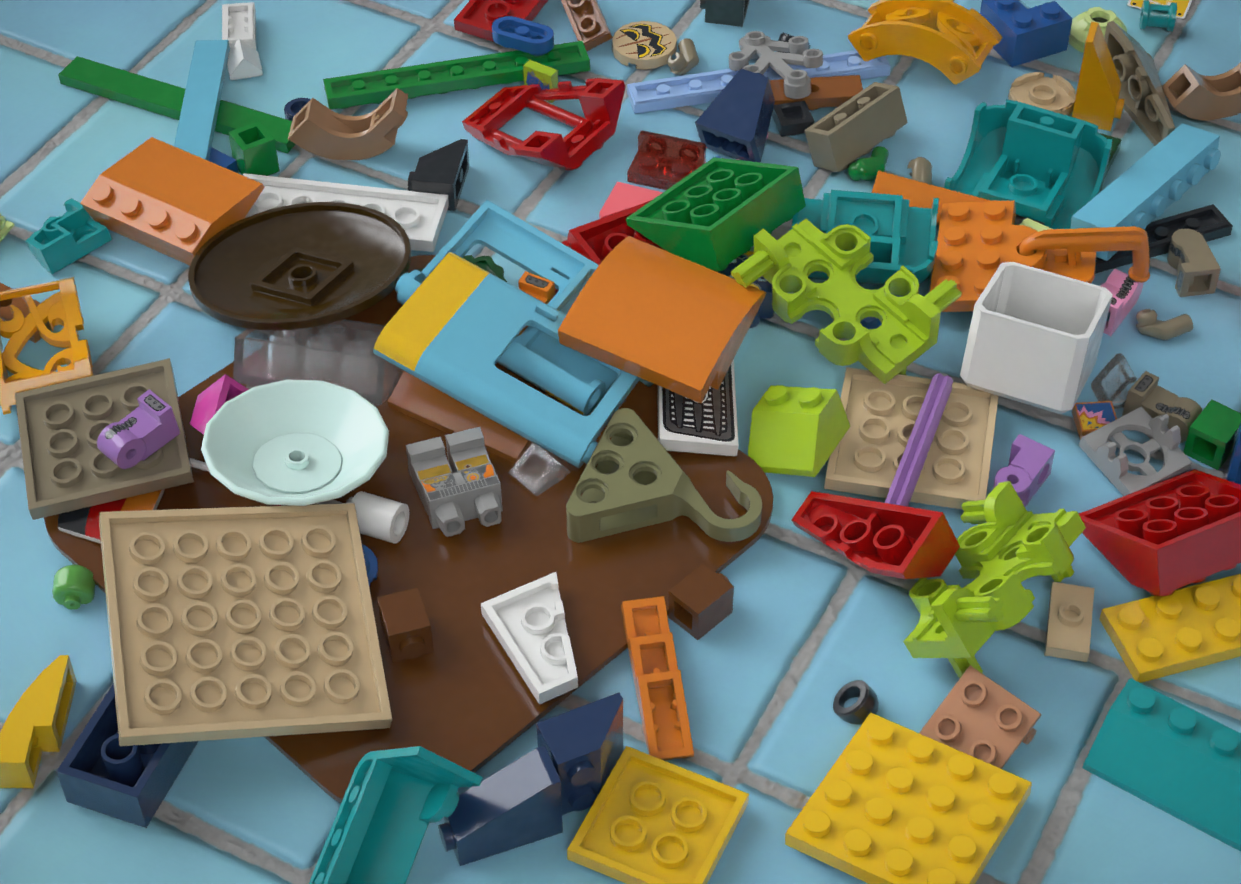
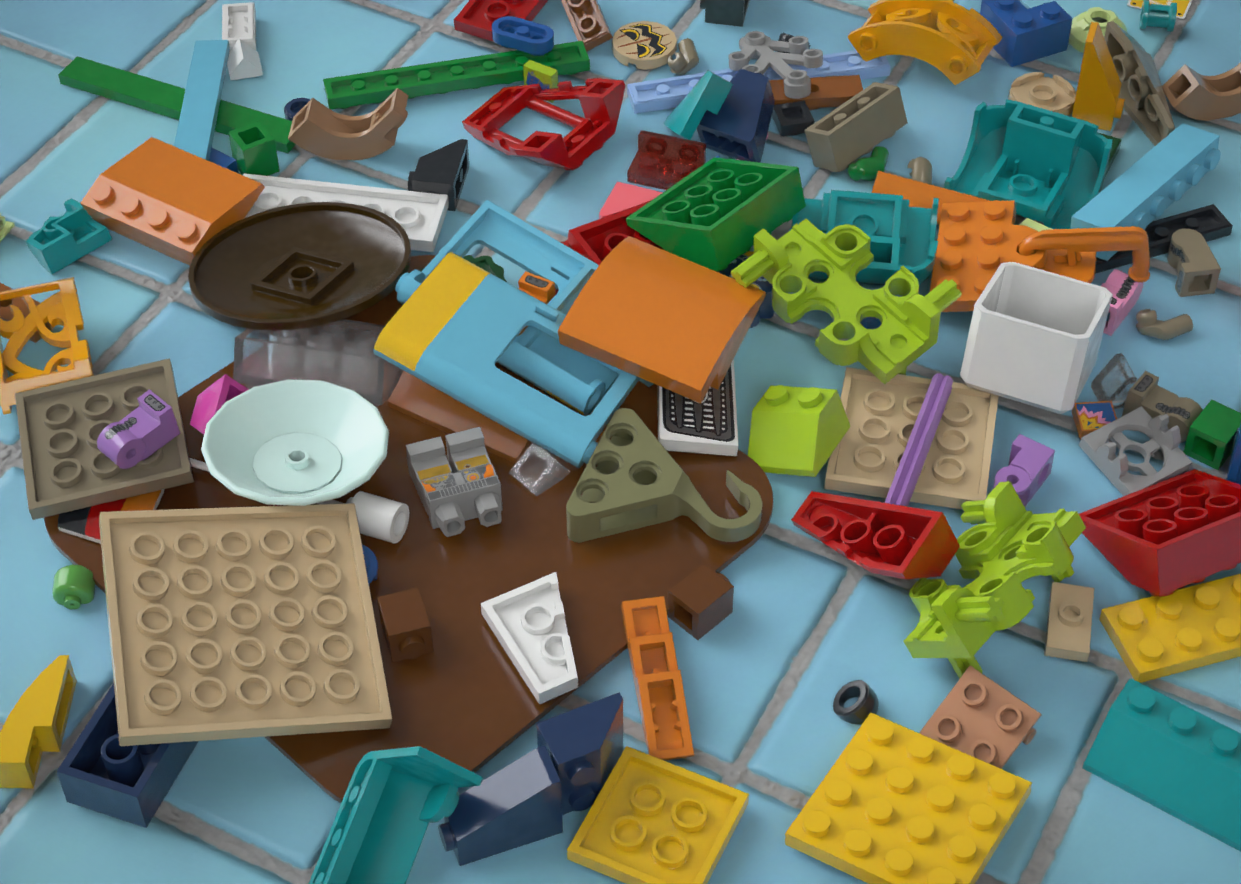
none -> teal slope [664,70,733,140]

